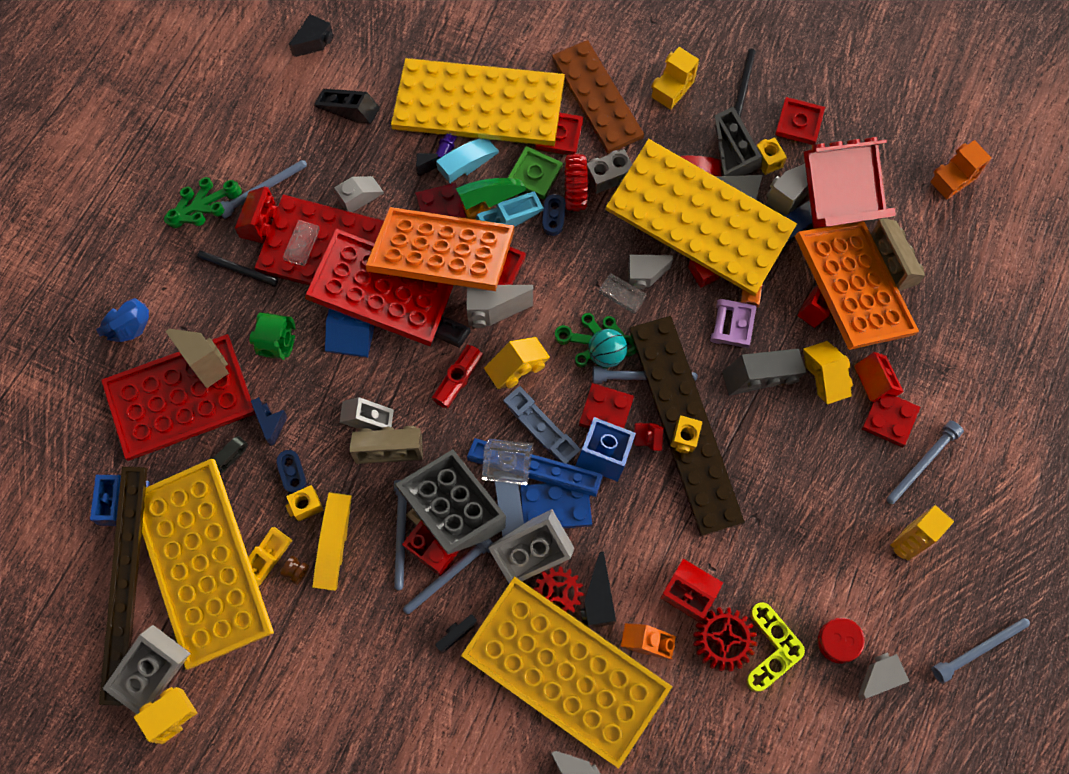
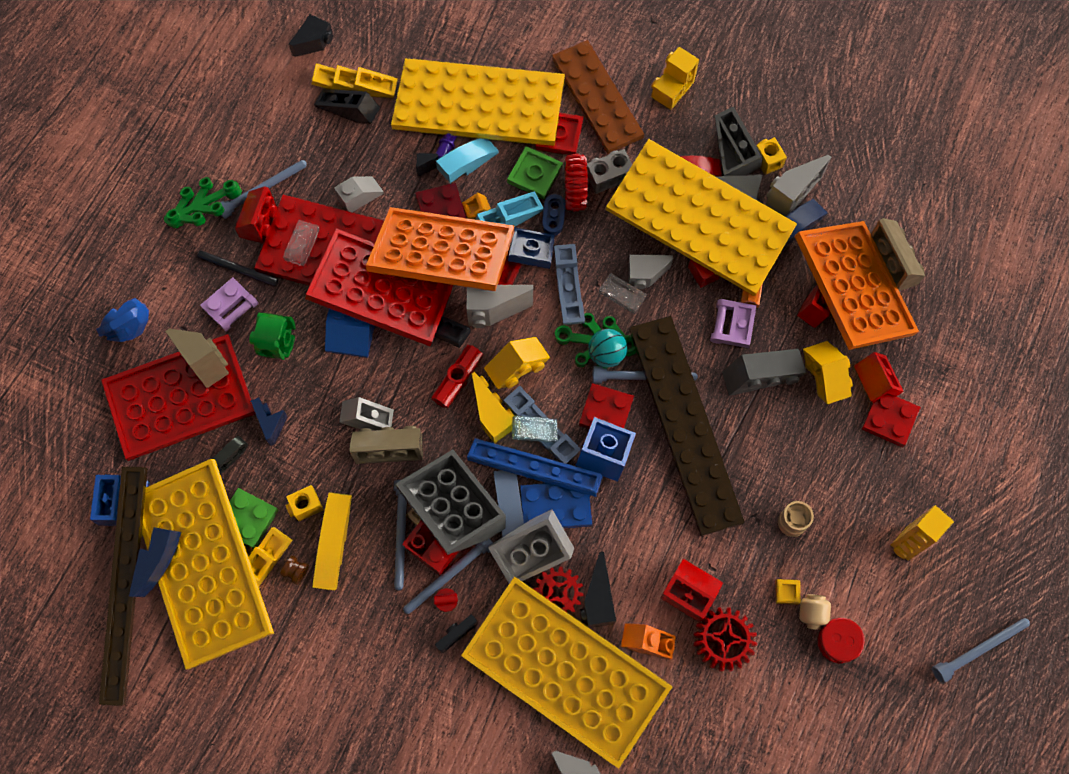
light grey slope [103,625,190,714] -> none
yellow brick [134,687,197,744] -> none
dark blue plate [276,450,307,494] -> none
green slope [456,178,527,210] -> none
clear slope [482,438,534,485] -> none
red bracket [633,423,664,451] -> none
yellow brick [671,415,702,453] -> none
black bar [734,48,756,118] -> none
neon yellow beam [746,603,805,692] -> none
red plate [775,97,825,145] -> none
panel [804,137,896,229] -> none
light grey slope [858,653,910,700] -> none
sand blue piece [887,420,964,504] -> none
orange brick [930,140,992,200] -> none
none -> dark blue slope [129,527,181,597]
none -> lavender plate [200,277,259,332]
none -> bright green plate [230,488,279,549]
none -> yellow slope [311,63,398,98]
none -> red plate [434,588,458,612]
none -> yellow slope [472,372,516,444]
none -> dark blue tile [508,227,555,269]
none -> clear light blue tile [512,415,557,443]
none -> sand blue slope [554,244,585,325]
none -> yellow tile [776,579,801,605]
none -> tan wheel [778,501,814,537]
none -> tan head [799,594,831,630]

